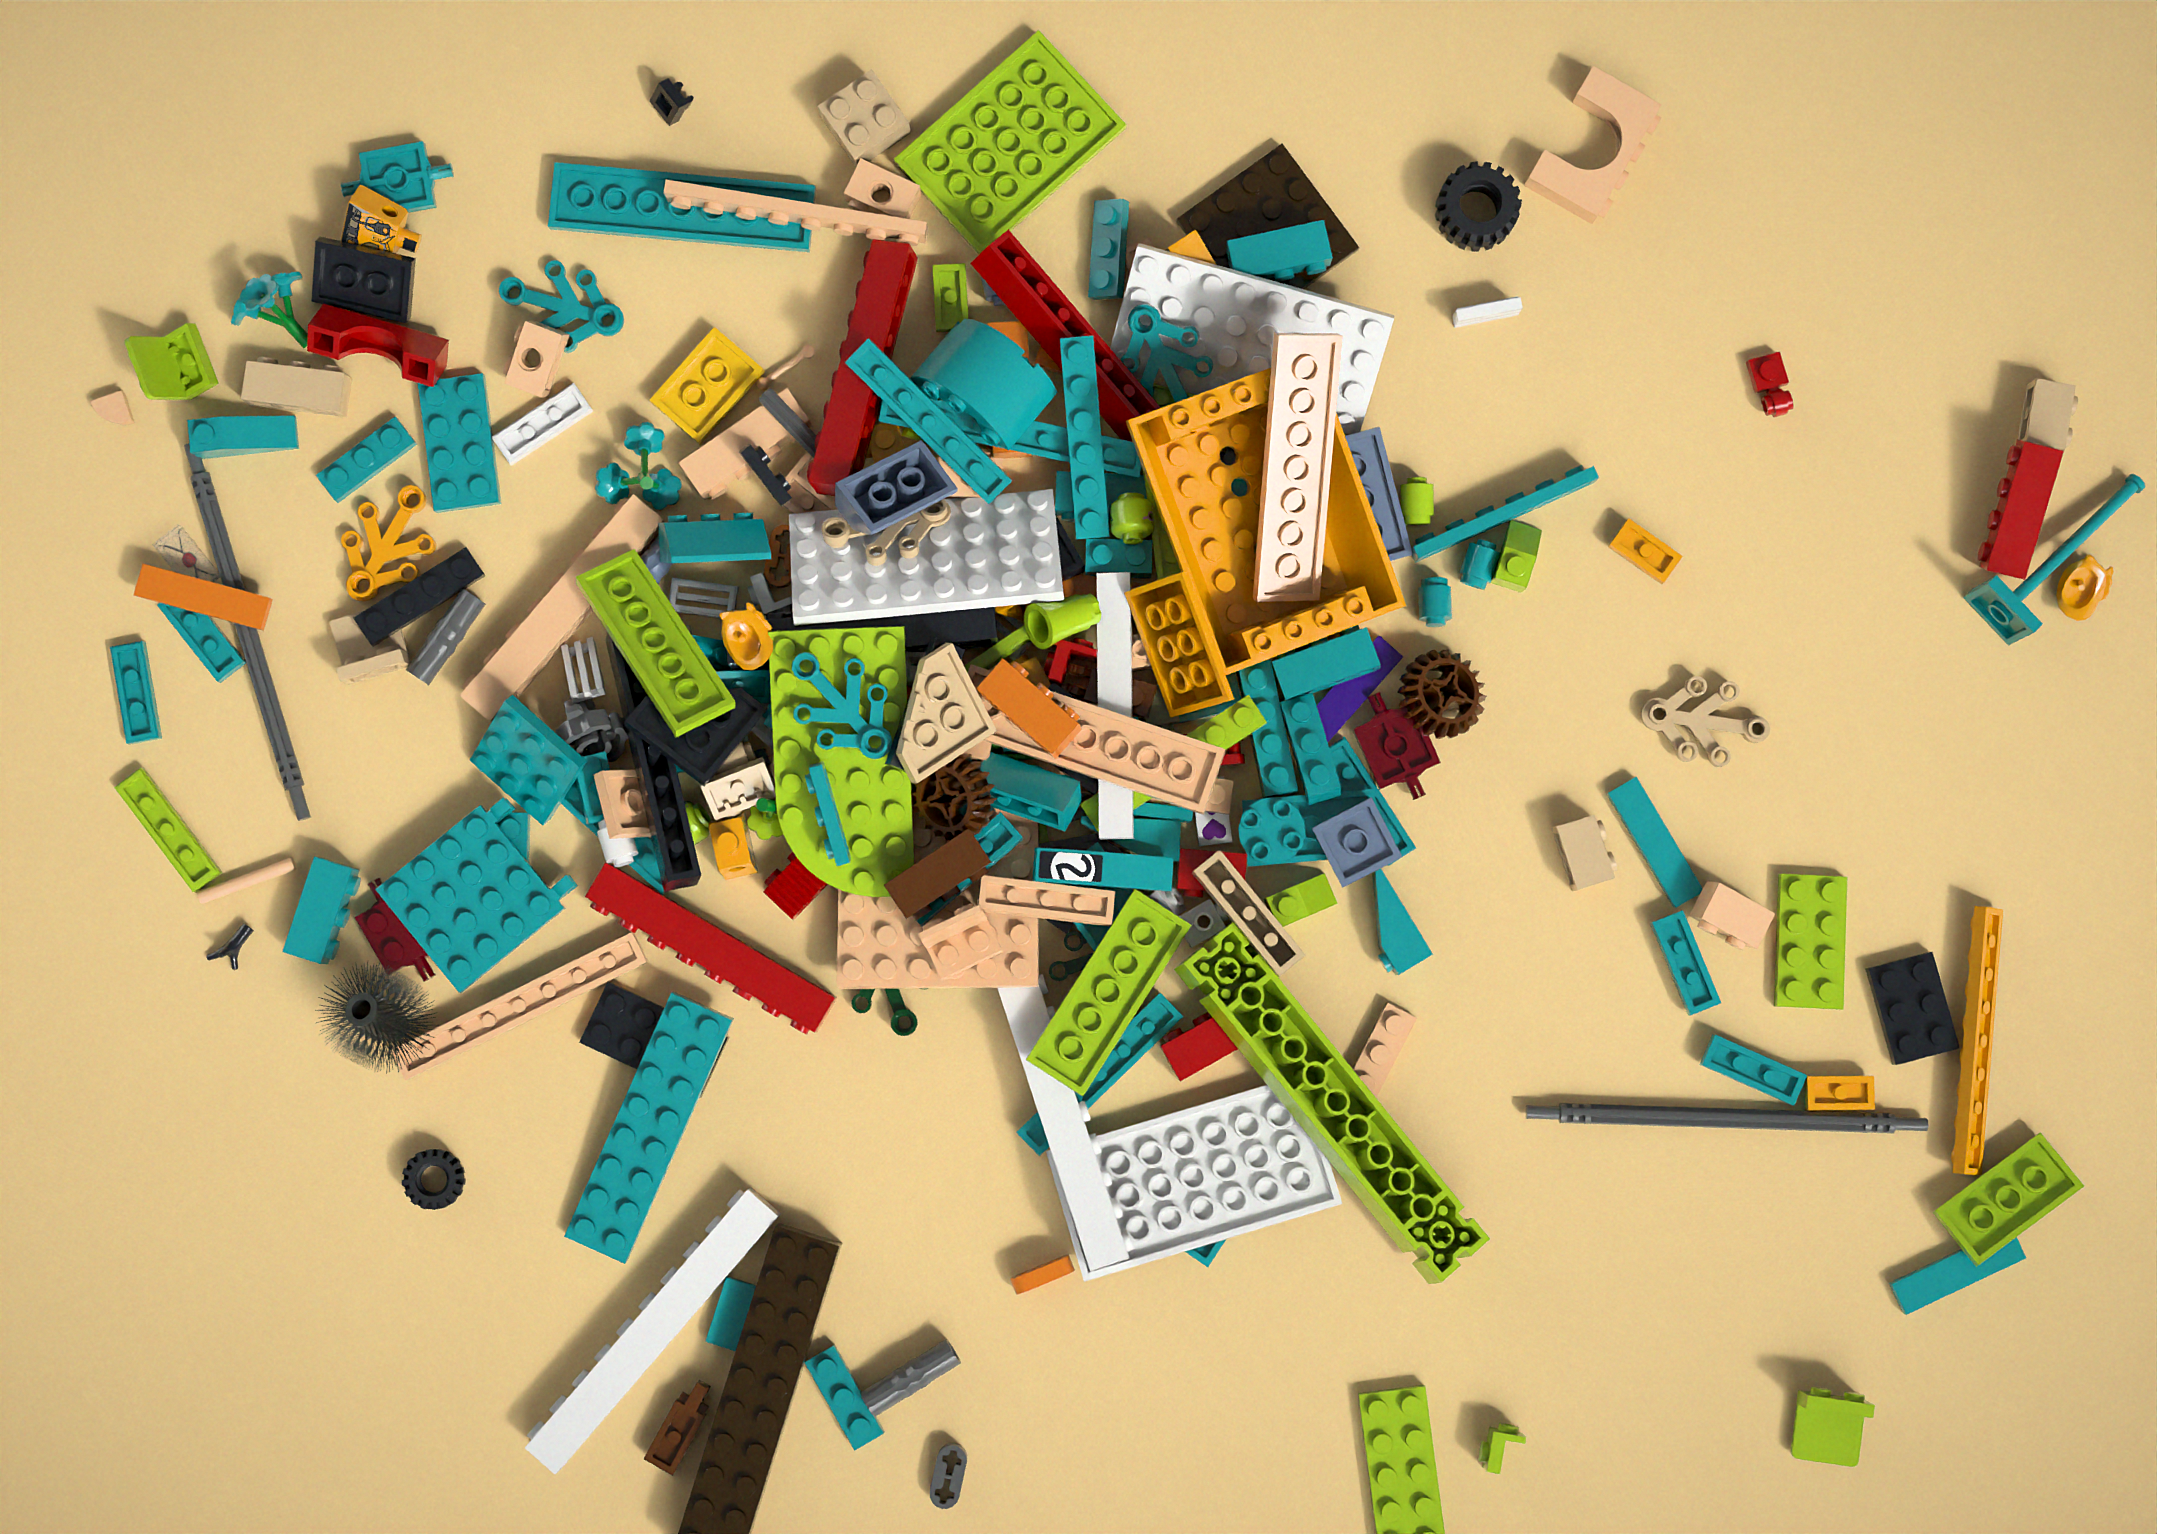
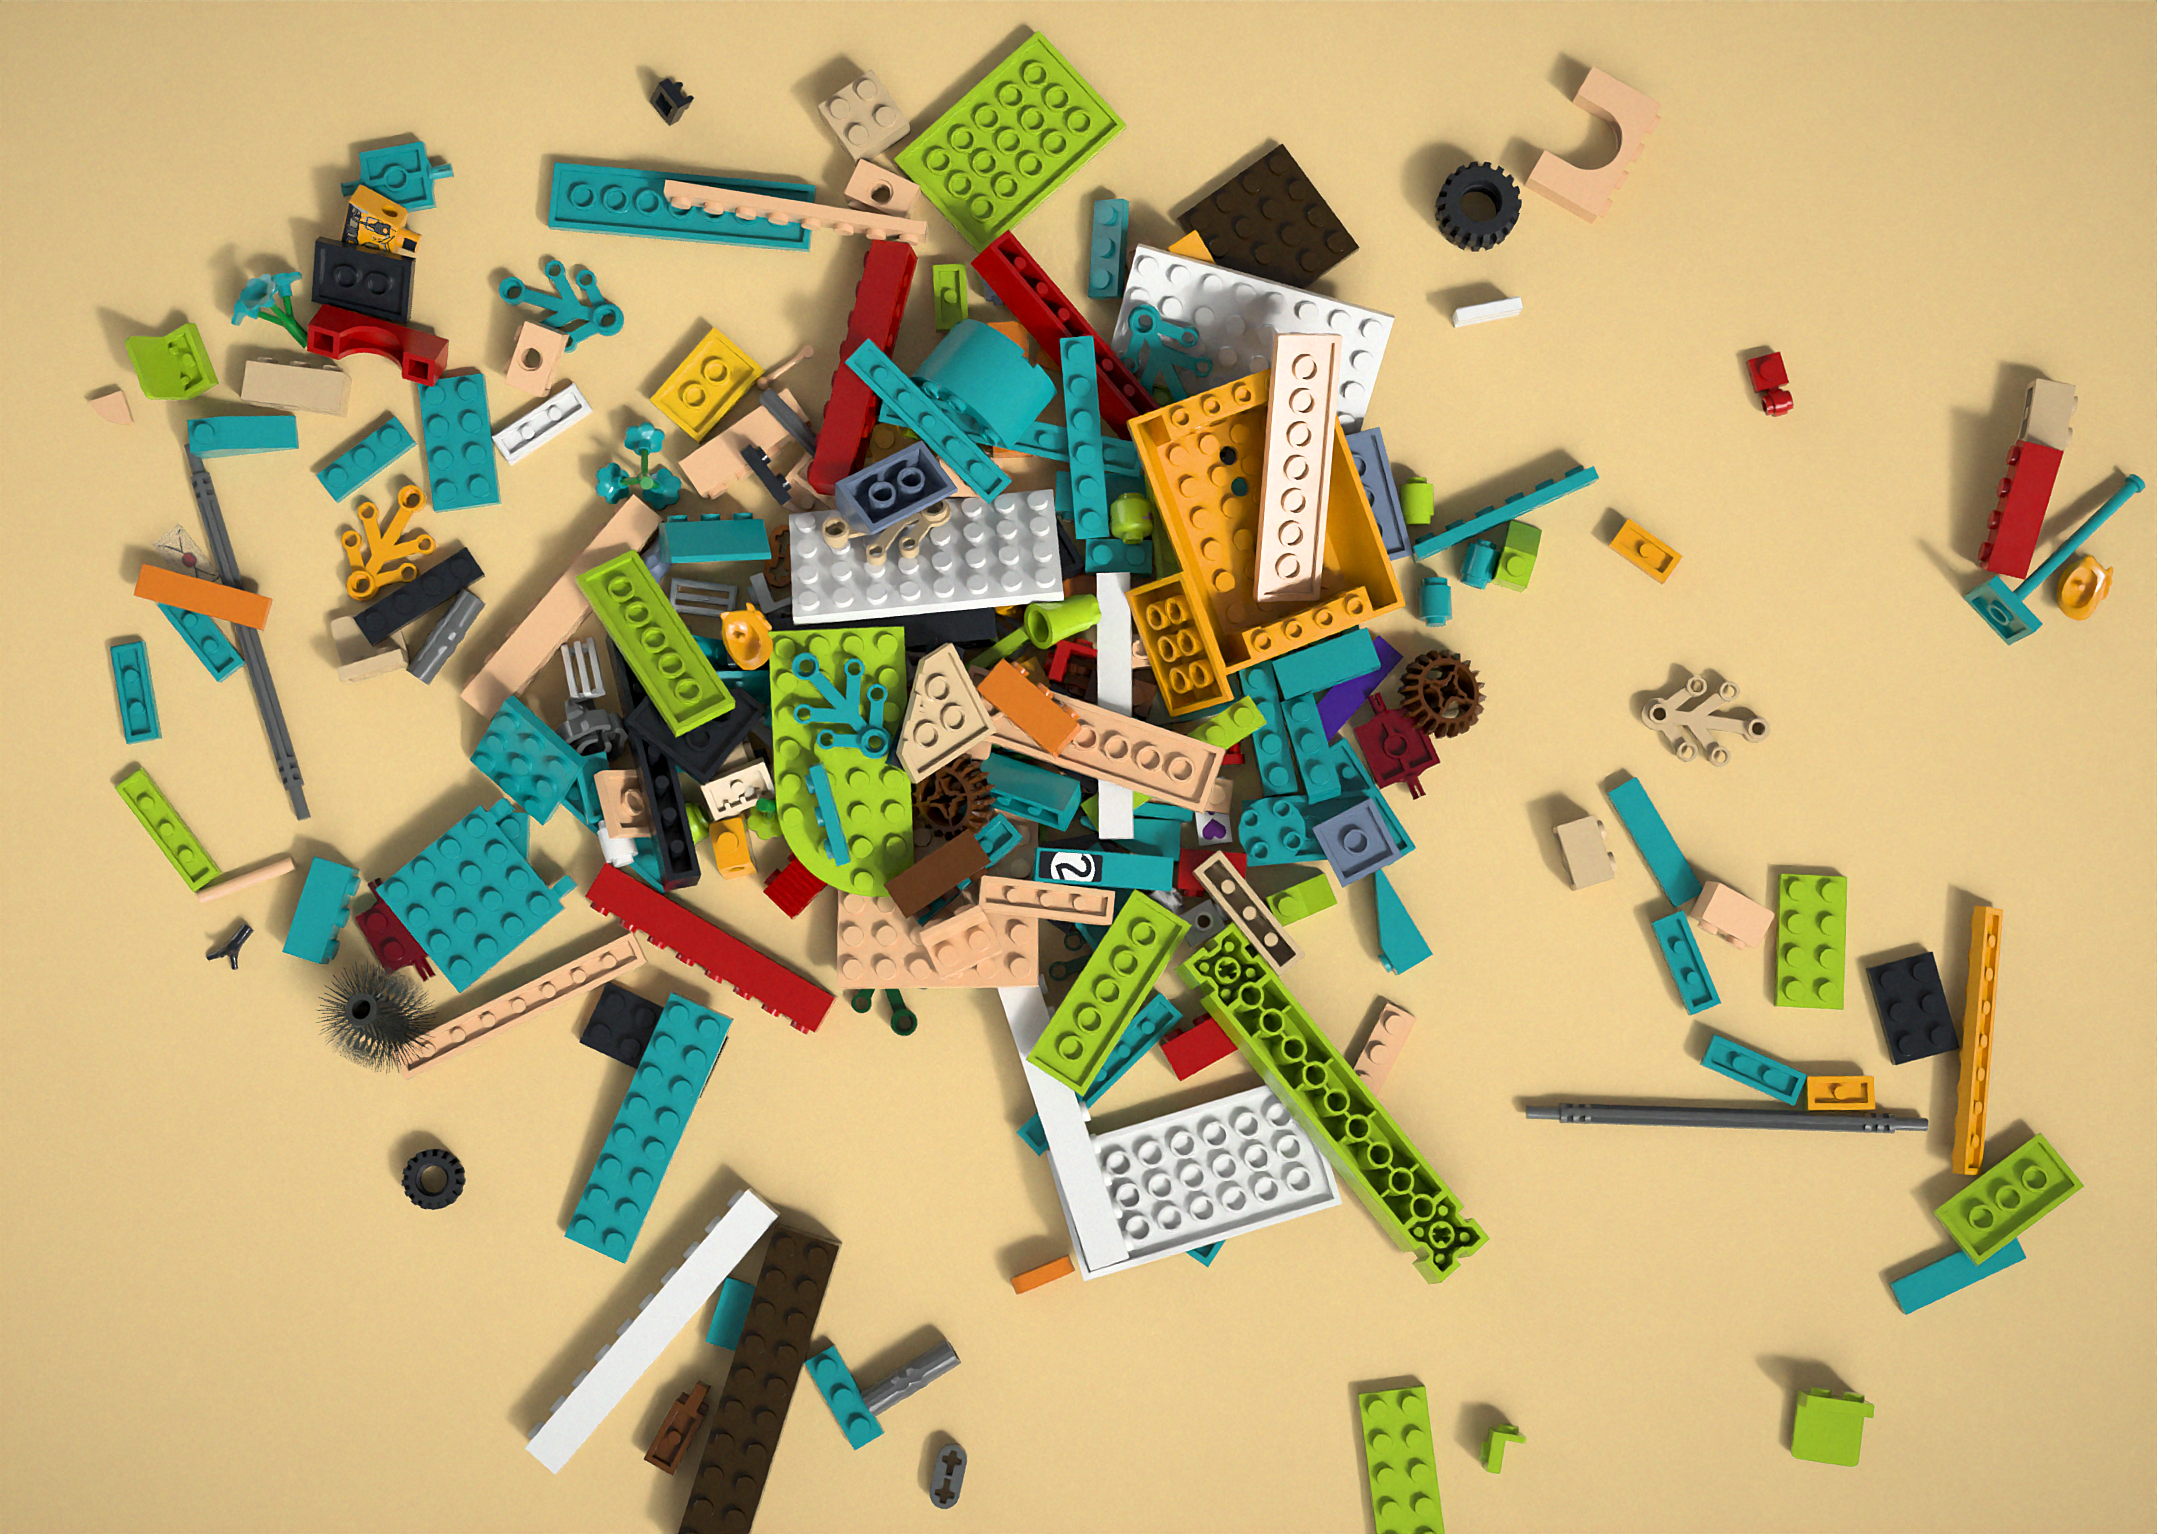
teal brick [1225,220,1333,282] -> none

